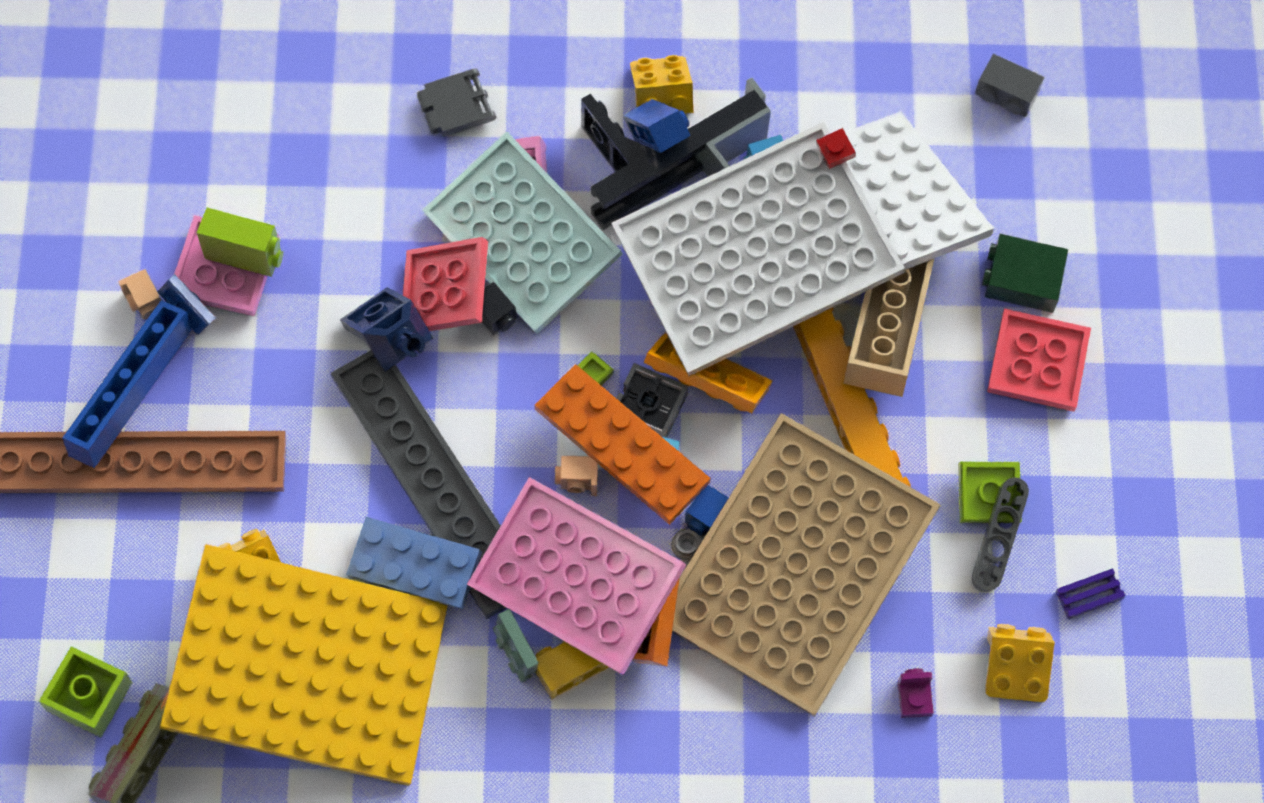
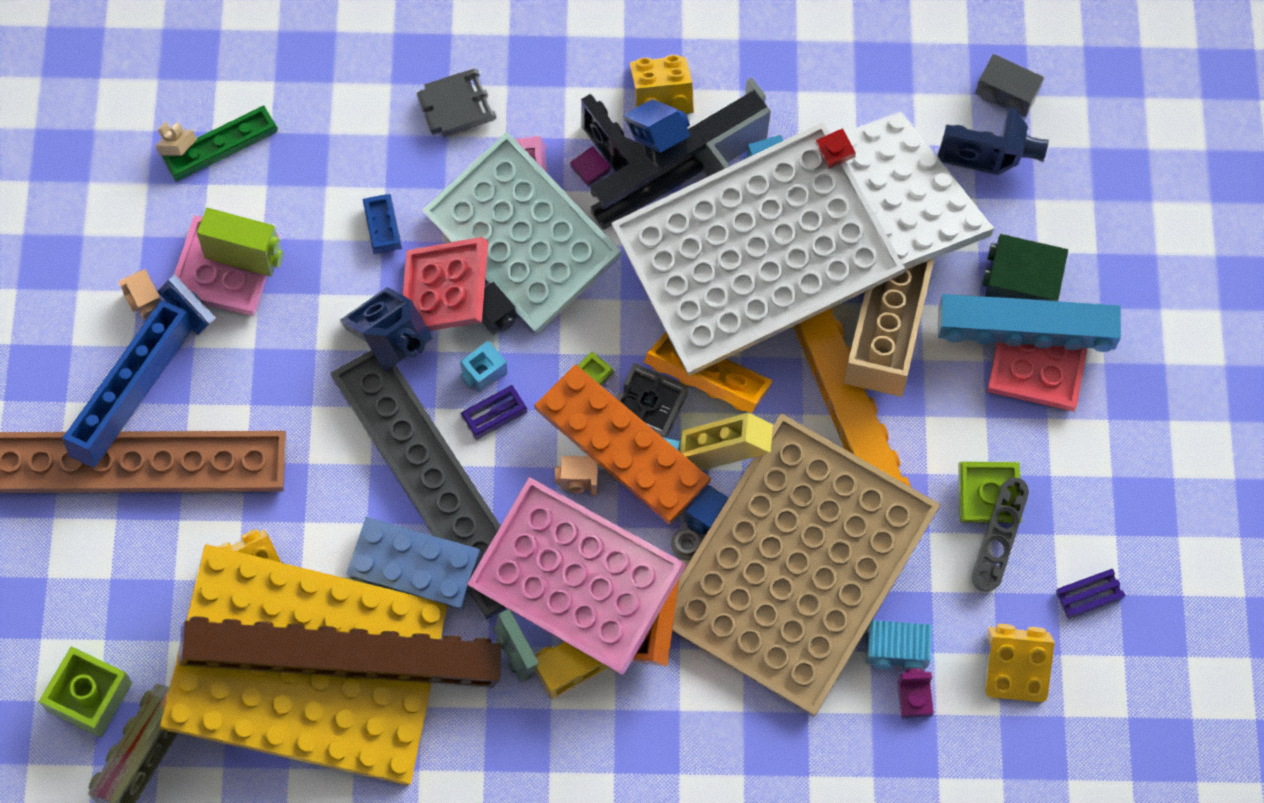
none -> tan tile [155,122,197,156]
none -> green tile [161,105,278,182]
none -> reddish brown brick [178,617,501,687]
none -> blue plate [362,193,402,254]
none -> medium azure brick [460,341,508,392]
none -> dark purple tile [461,385,527,440]
none -> magenta tile [570,146,611,186]
none -> light yellow brick [680,413,773,470]
none -> medium azure brick [866,620,932,670]
none -> dark blue plate [937,107,1049,175]
none -> dark azure brick [938,294,1121,352]

